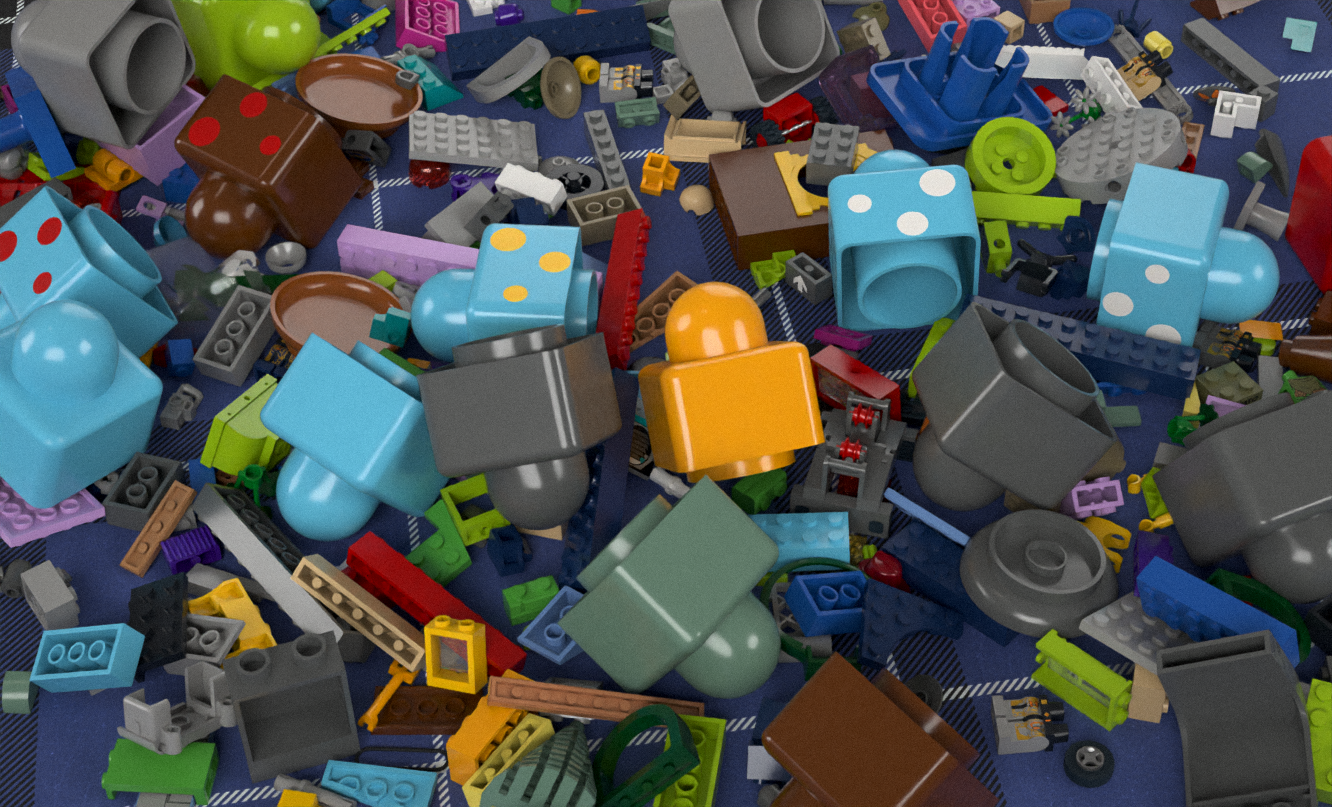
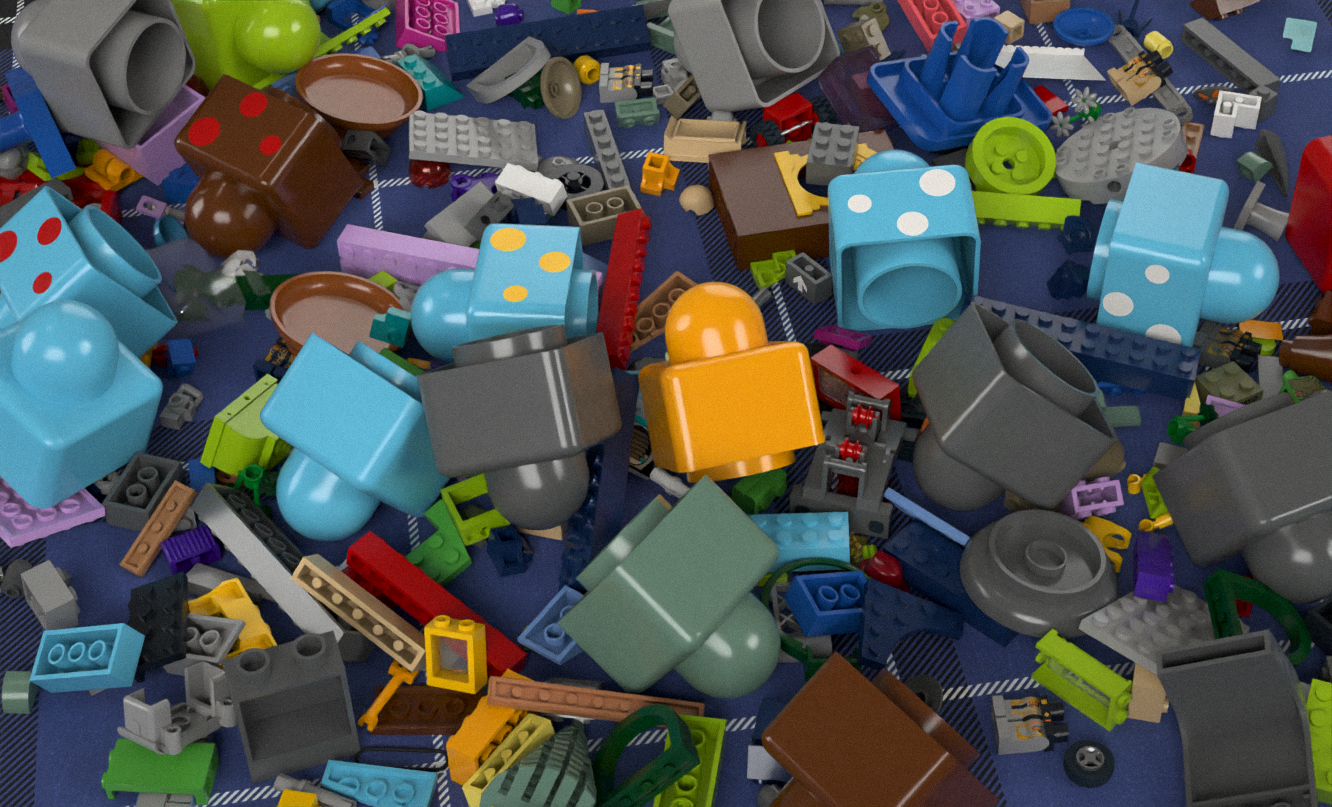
light grey brick [192,285,276,387] -> none
light grey piece [265,242,307,275] -> none
dark grey tile [395,70,420,90] -> none
bright green brick [502,575,559,626] -> none
lime torso [980,220,1012,277] -> none
black piece [1000,239,1077,297] -> none
white brick [1080,56,1143,114] -> none
blue brick [1136,556,1300,668] -> none

